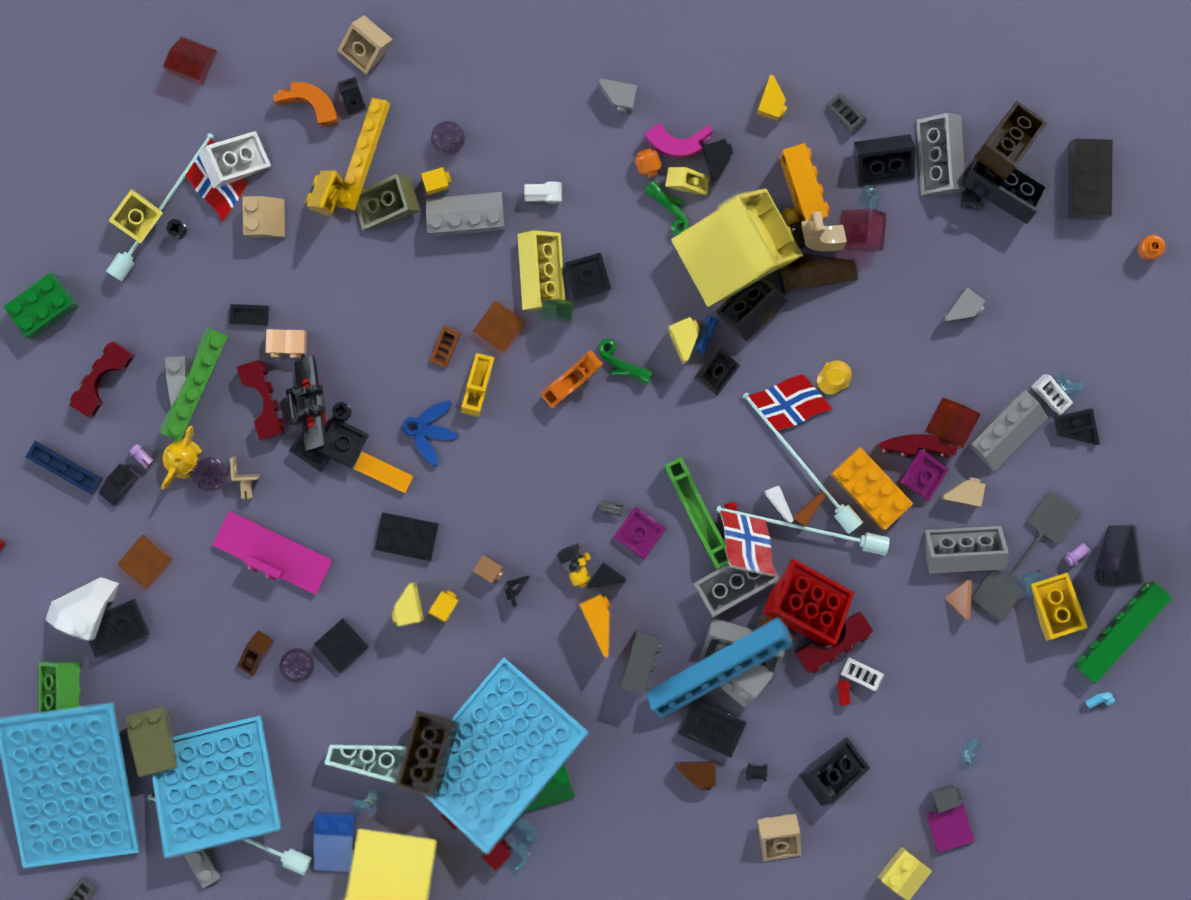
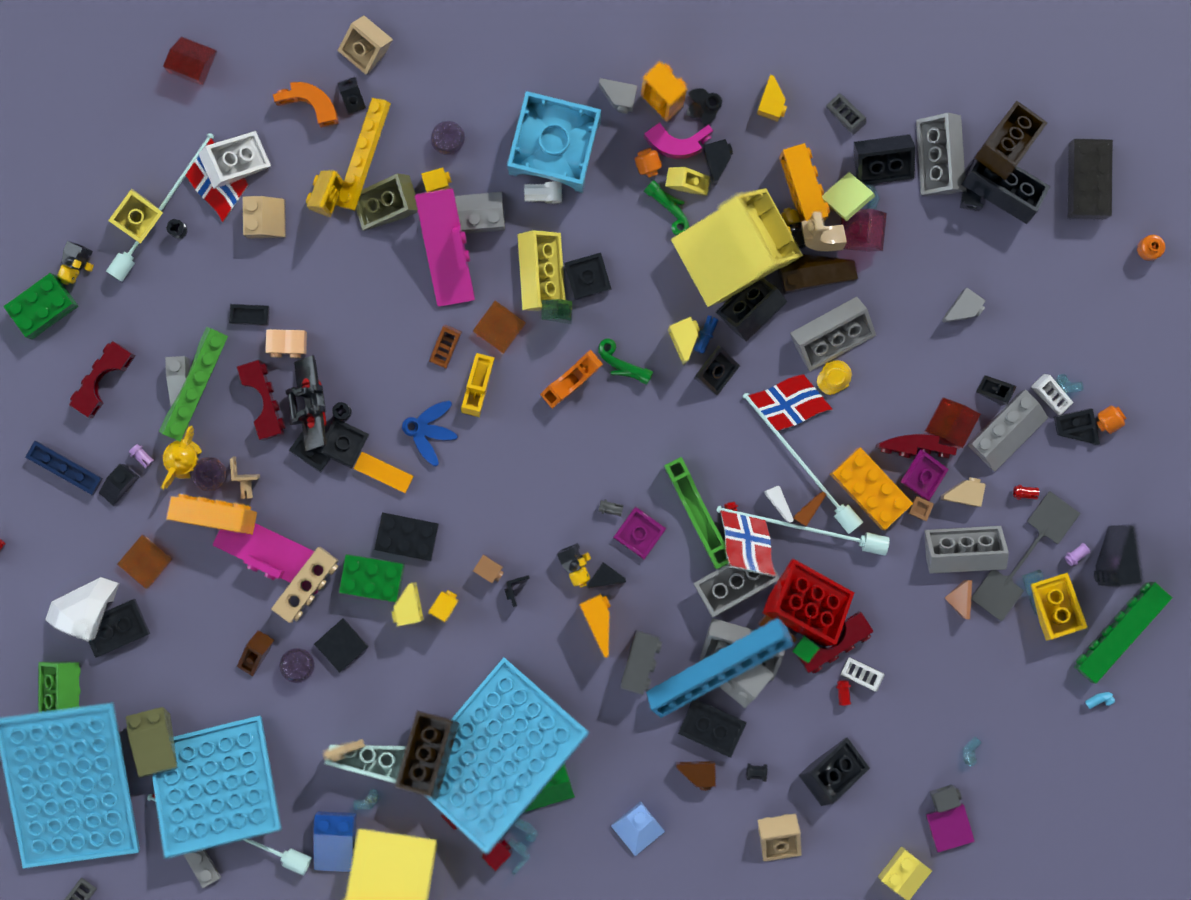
none -> piece [57,241,94,285]
none -> light orange brick [167,494,257,535]
none -> tan brick [271,547,339,623]
none -> tan wing [323,739,365,762]
none -> green brick [339,554,405,602]
none -> dark pink bracket [415,188,475,306]
none -> medium azure piece [507,91,601,193]
none -> light blue slope [611,801,665,856]
none -> light orange brick [641,61,687,122]
none -> black plate [686,88,722,125]
none -> light grey slope [790,297,876,372]
none -> green tile [792,636,819,663]
none -> yellowish green tile [822,172,875,221]
none -> medium nougat plate [908,496,934,521]
none -> black slope [976,375,1016,406]
none -> red pin [1013,485,1039,500]
none -> orange head [1096,405,1127,434]

